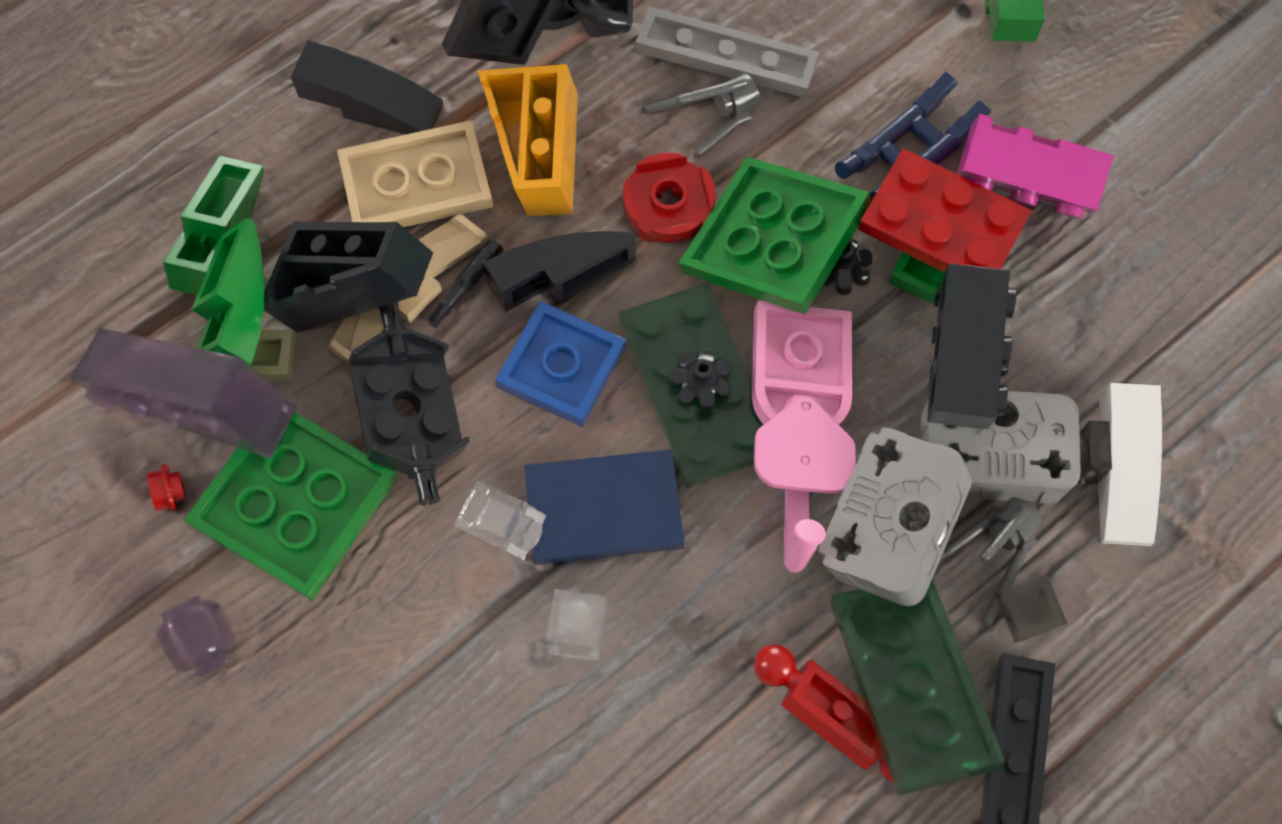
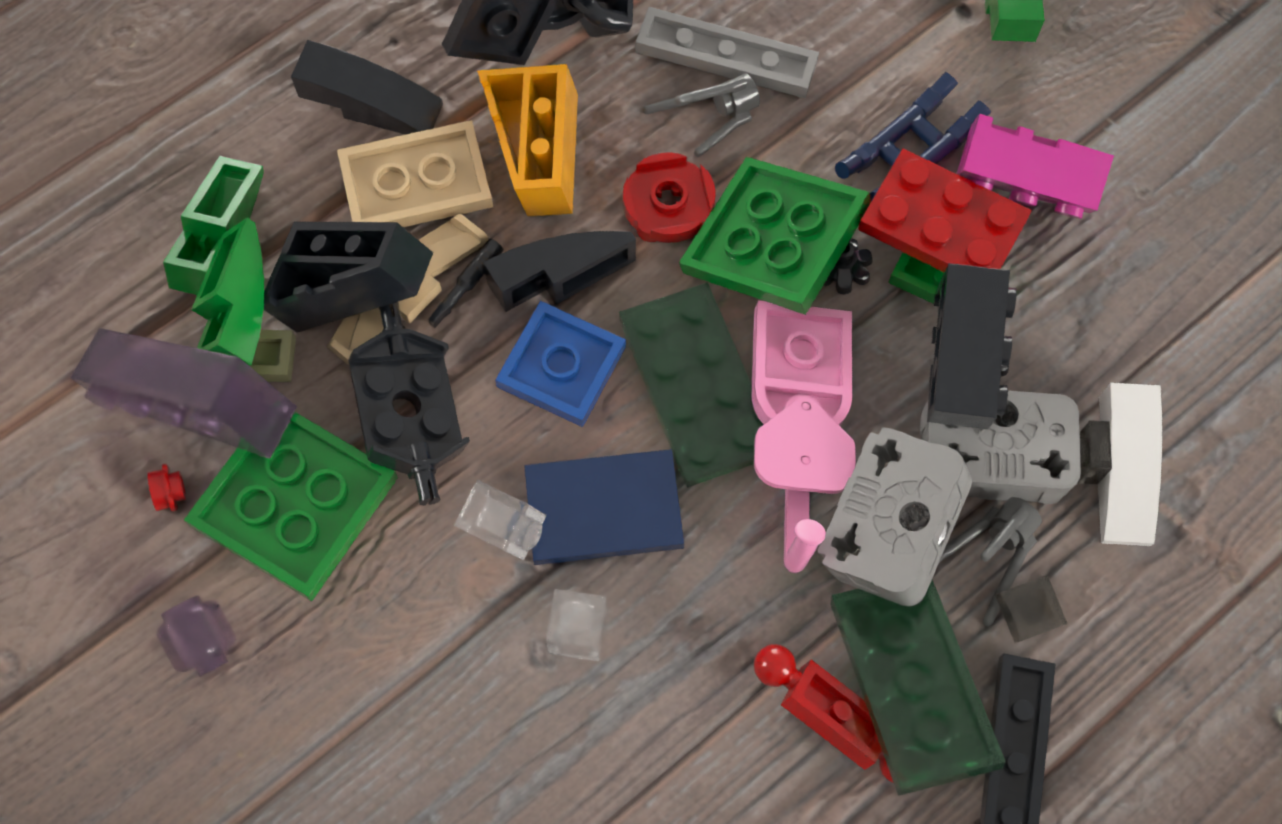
black plant [668,349,732,411] -> none

